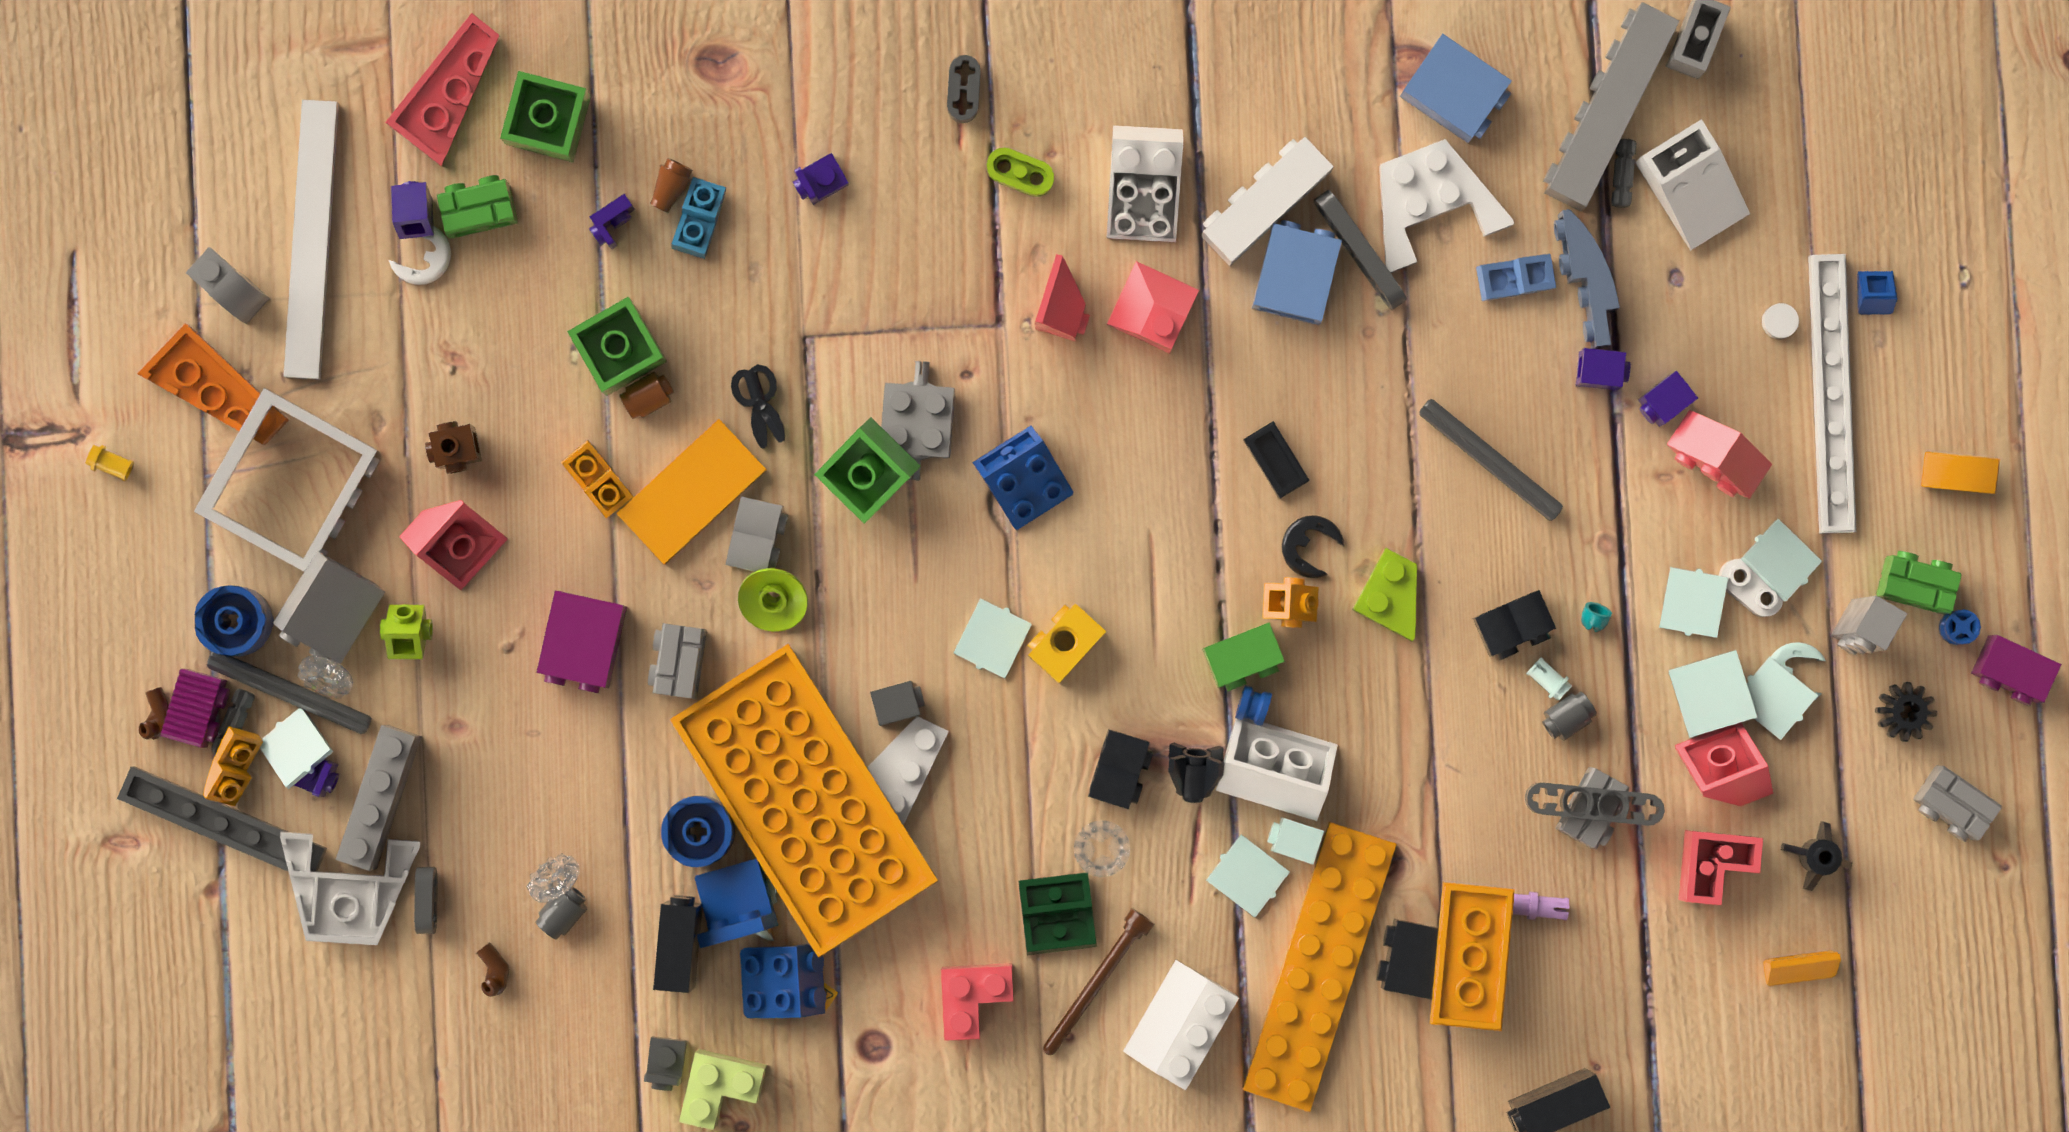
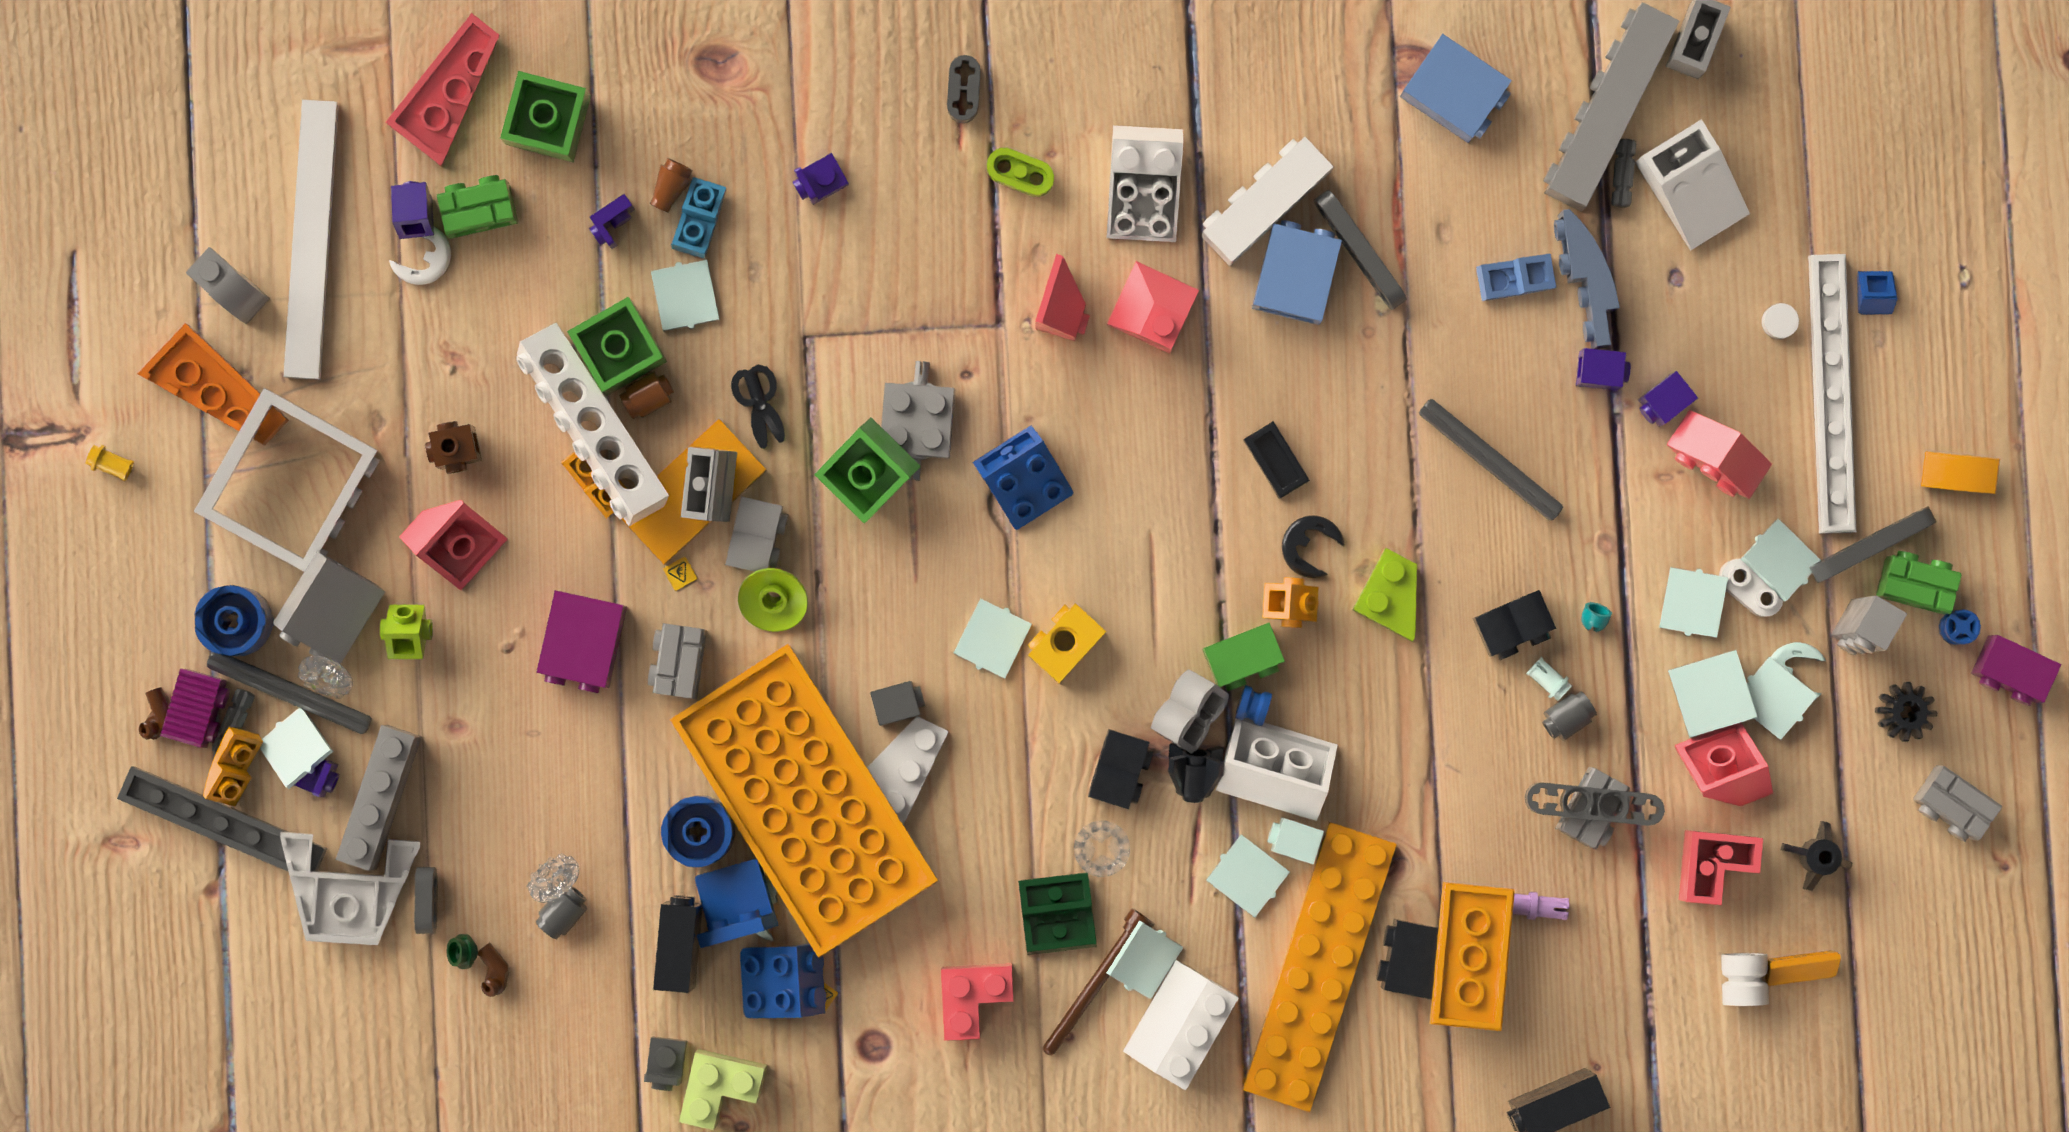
white wing [1379,139,1514,273] -> none
none -> dark green plate [446,934,478,969]
none -> white brick [516,323,669,526]
none -> light aqua piece [651,260,720,331]
none -> yellow sticker [663,557,697,591]
none -> light grey brick [681,447,737,522]
none -> light aqua piece [1107,921,1183,999]
none -> light grey brick [1151,669,1229,754]
none -> white wheel [1721,953,1769,1006]
none -> dark grey beam [1809,506,1937,583]

